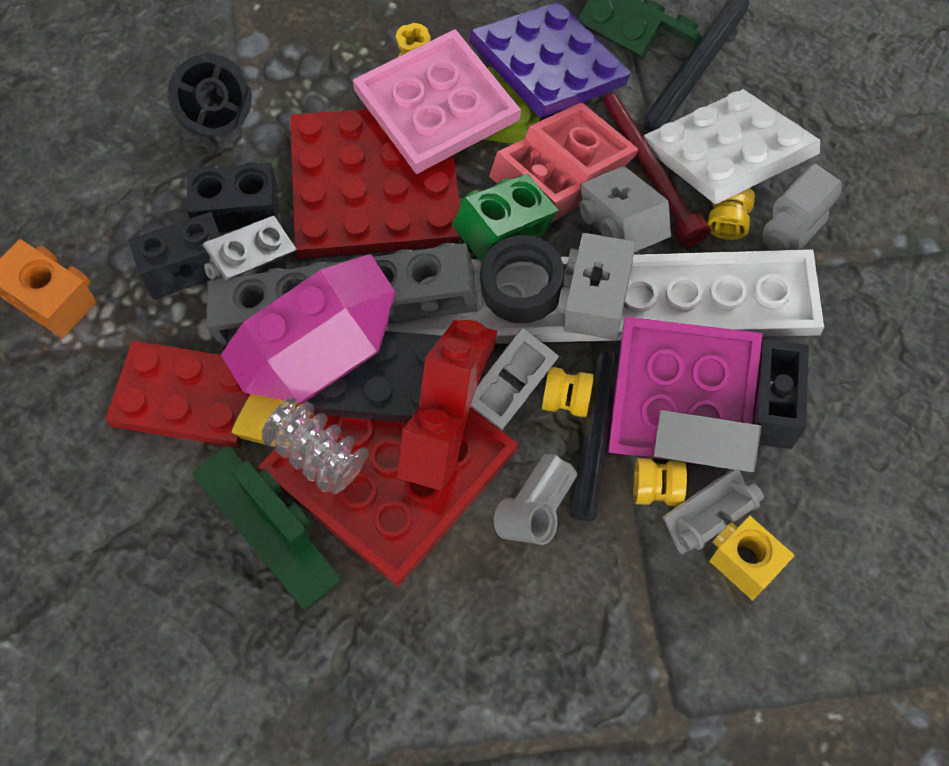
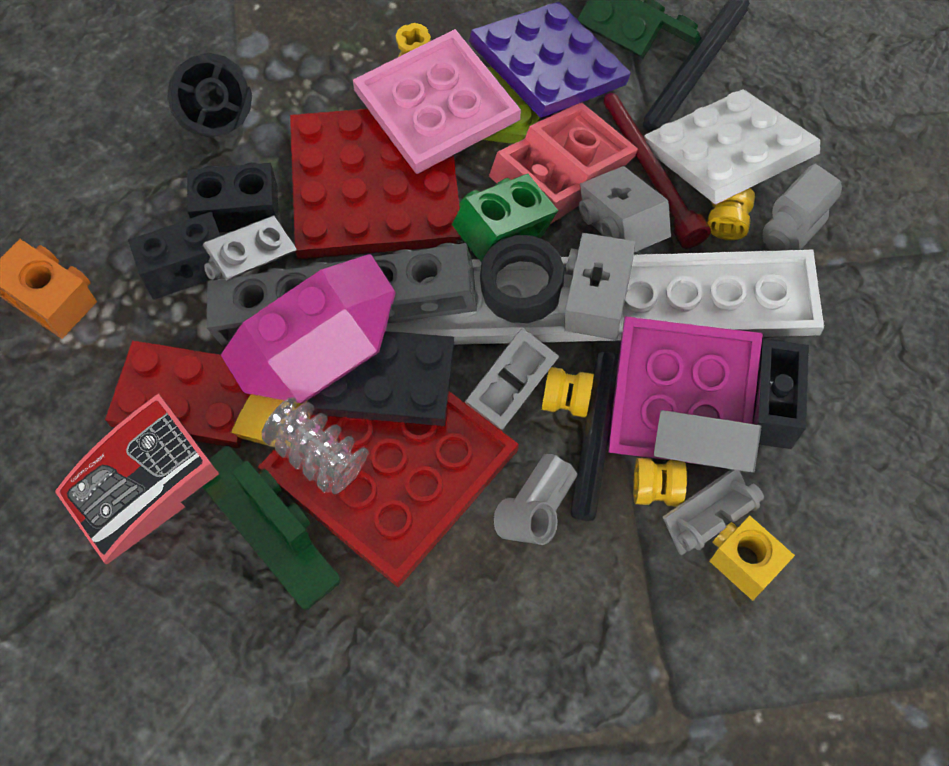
red arch [397,320,498,491] -> none
none -> slope [55,393,219,564]

